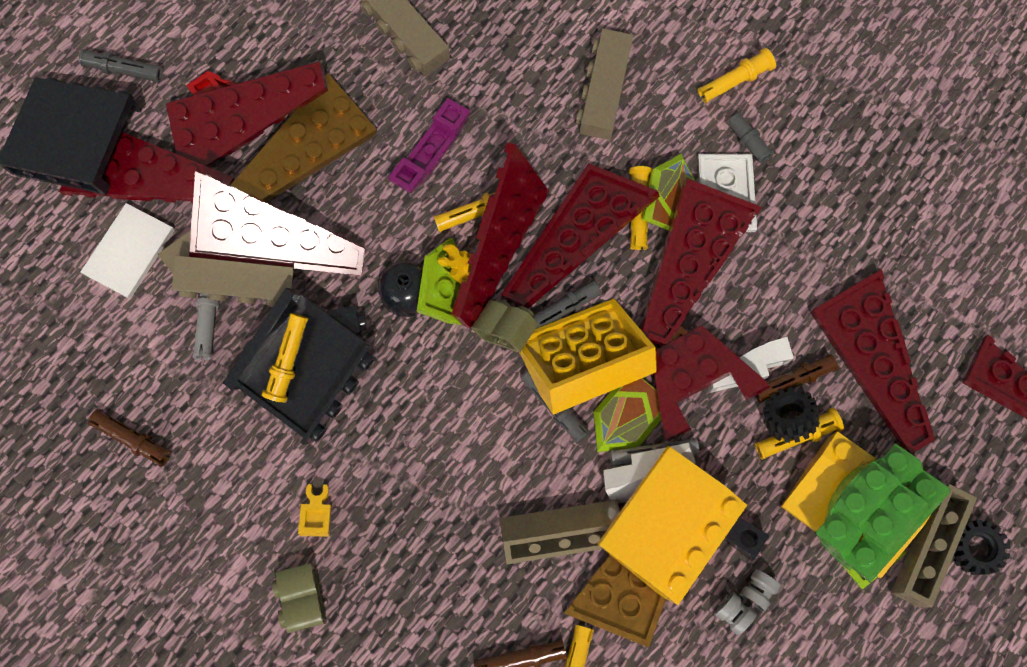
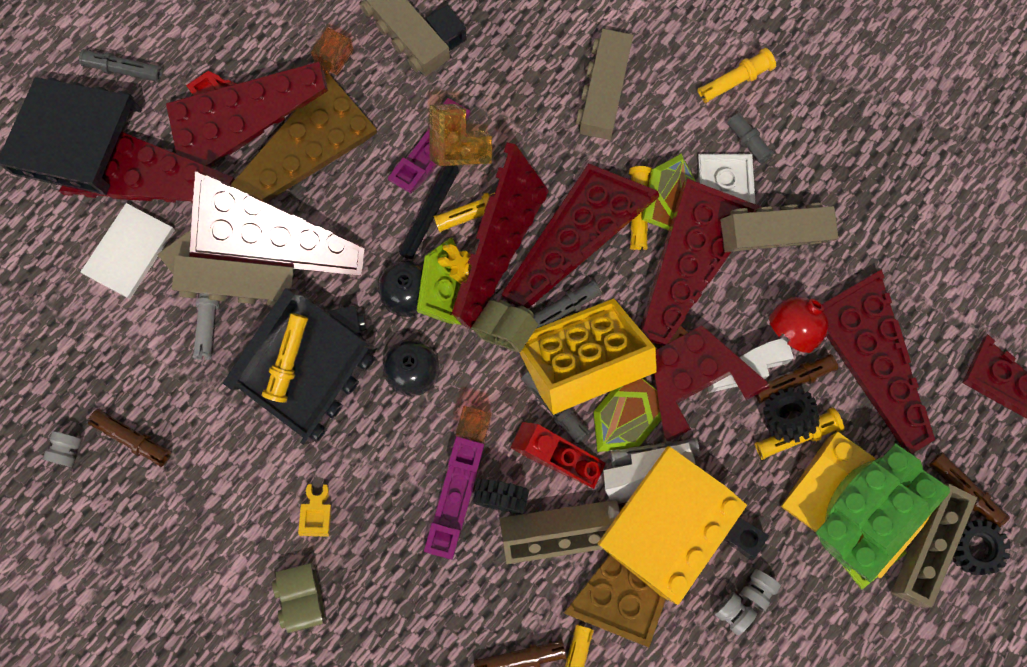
none -> light grey wheel [42,431,82,467]
none -> clear orange brick [311,27,354,75]
none -> black cylinder [383,339,440,397]
none -> black axle [399,162,459,260]
none -> magenta slope [424,436,485,560]
none -> black brick [426,5,467,51]
none -> clear yellow brick [430,104,492,166]
none -> clear orange brick [456,406,492,446]
none -> black tyre [472,479,529,514]
none -> red slope [510,422,606,489]
none -> dark tan brick [721,203,839,252]
none -> red cylinder [769,296,829,353]
none -> reddish brown pin [929,452,1010,527]

